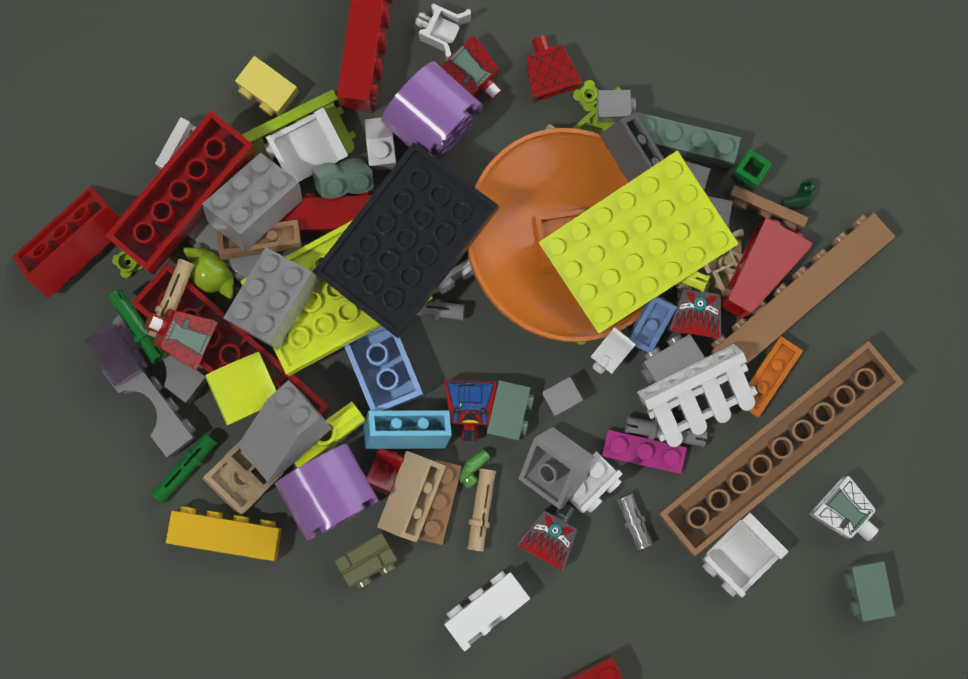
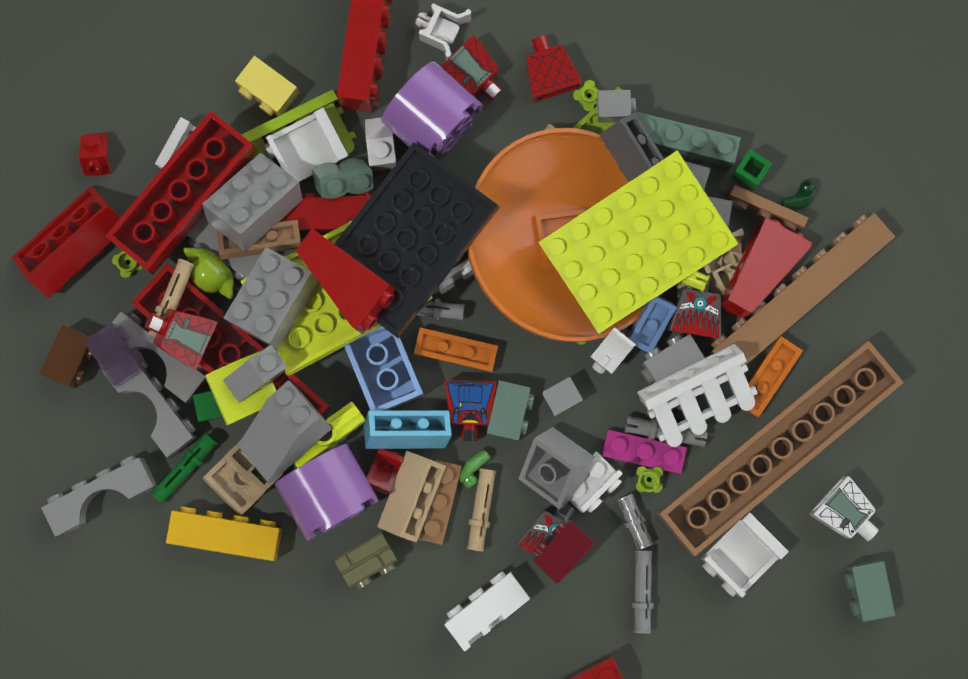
green pin [107,289,167,364] -> none
none -> reddish brown brick [39,325,98,389]
none -> light grey arch [41,455,158,537]
none -> red bracket [78,133,111,176]
none -> green brick [193,391,223,423]
none -> light grey slope [223,345,287,403]
none -> red slope [296,228,396,334]
none -> orange plate [414,328,498,373]
none -> dark red brick [532,520,595,584]
none -> light grey pin [632,551,654,634]
none -> lime plate [636,466,663,493]

